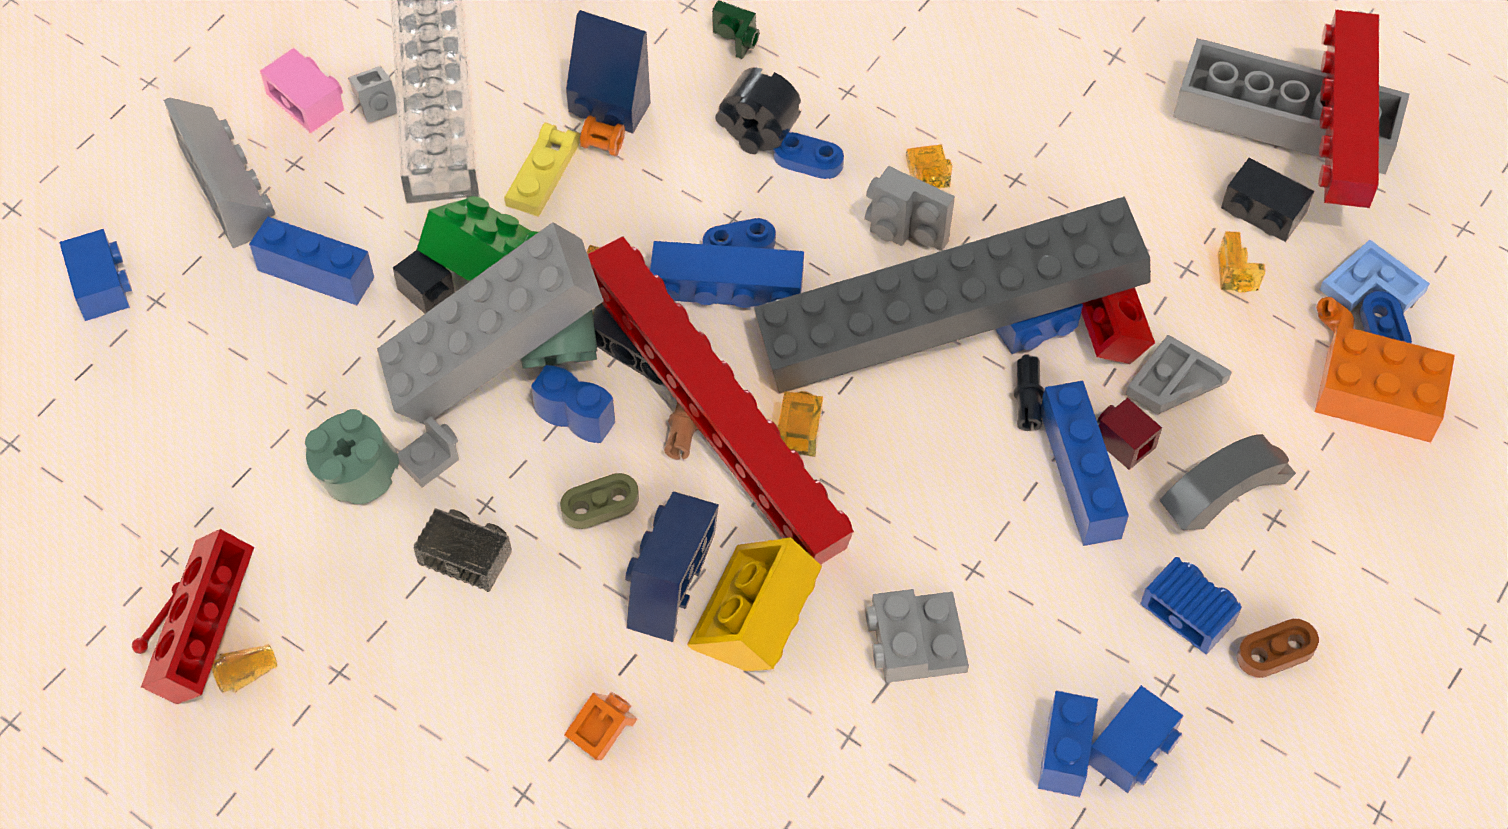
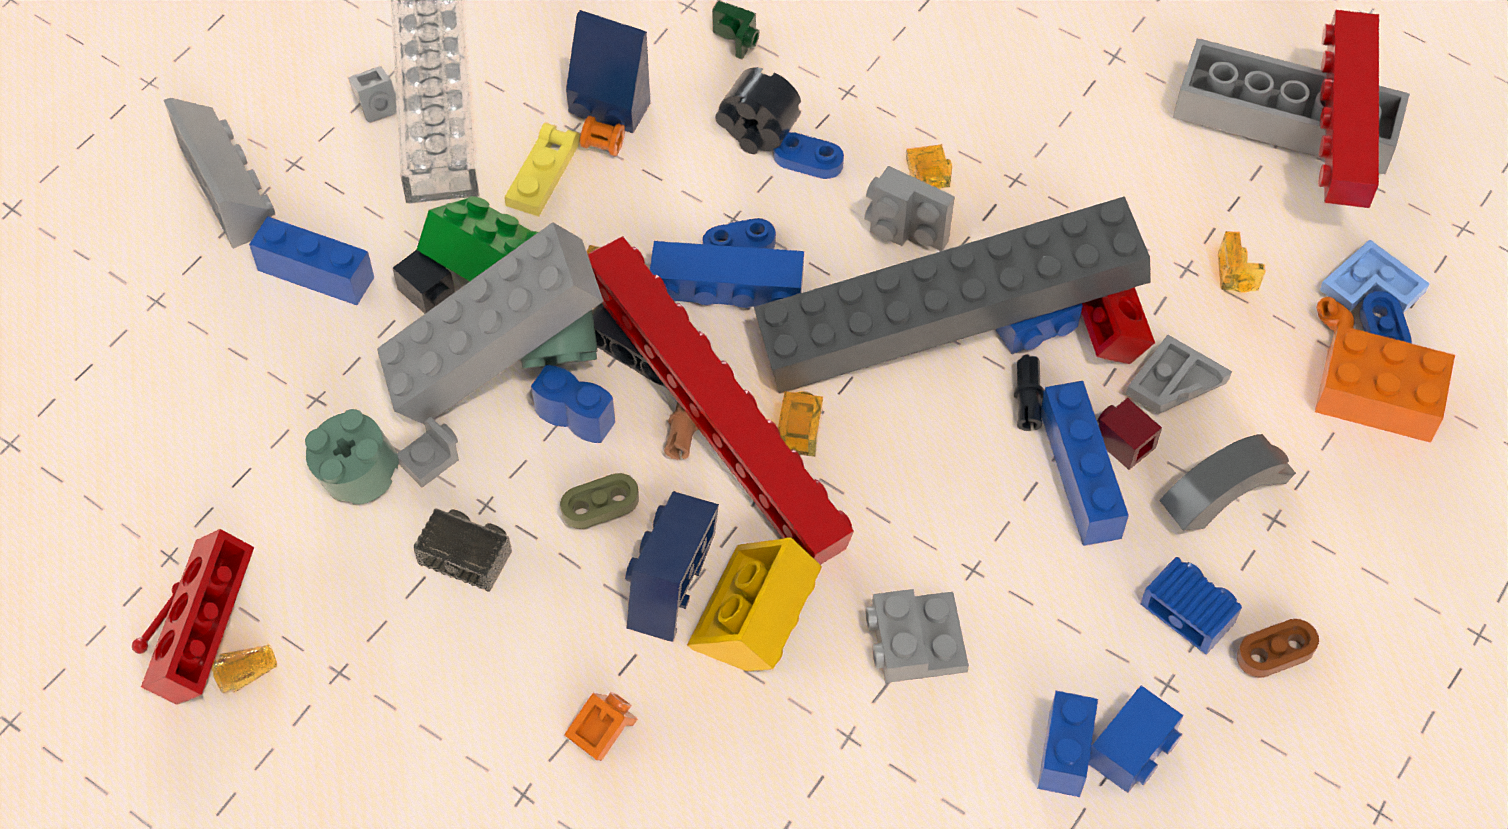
blue brick [59,229,132,321] -> none
bright pink brick [260,48,344,133] -> none
black brick [1221,157,1314,242] -> none

